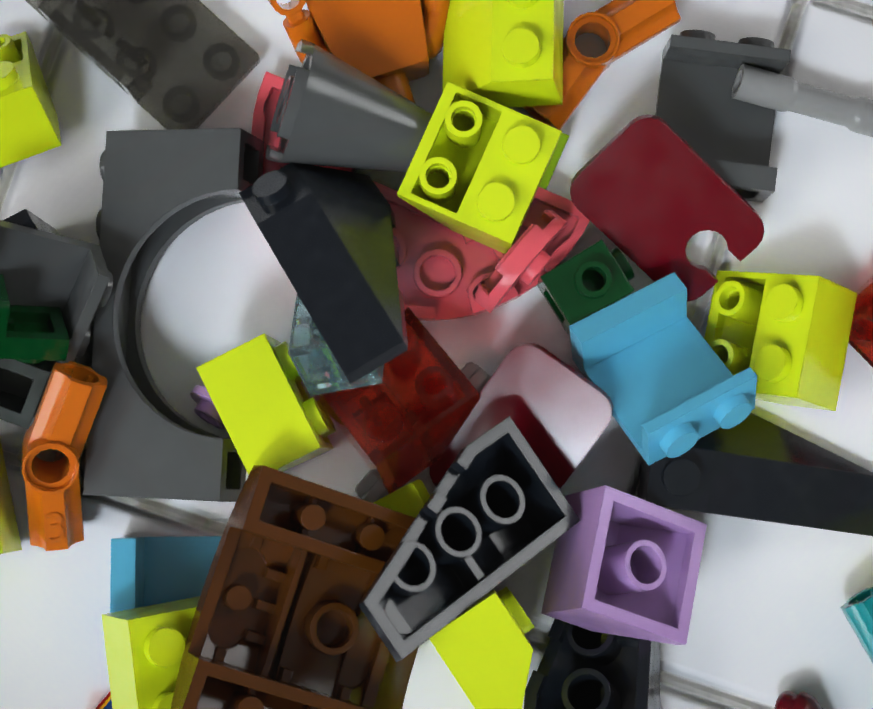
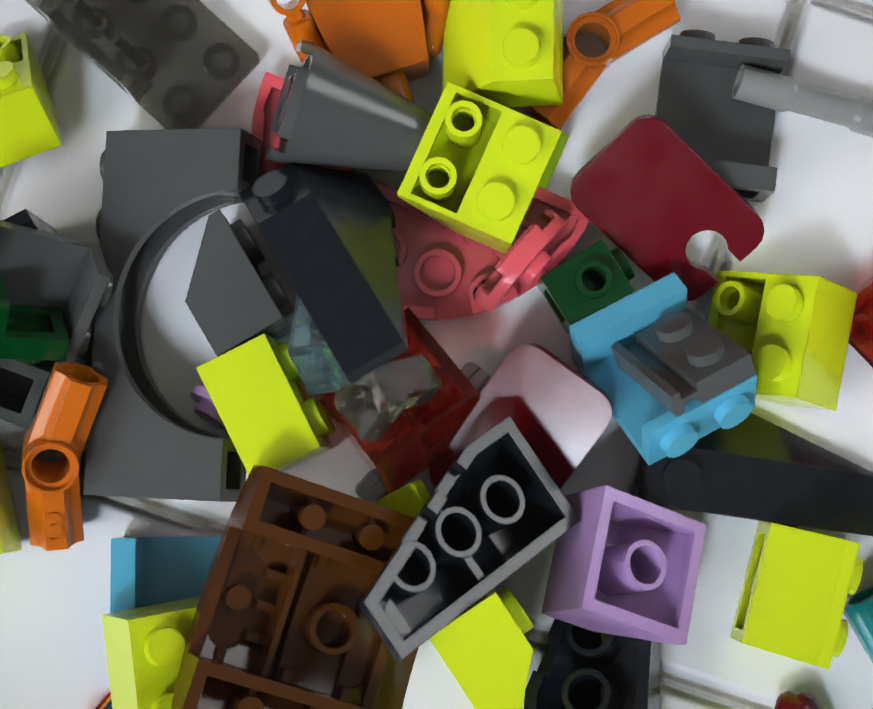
none -> dark grey slope [185,209,296,357]
none -> clear smoke piece [334,354,443,442]
none -> dark grey plate [611,308,756,417]
none -> neon yellow slope [730,521,863,670]

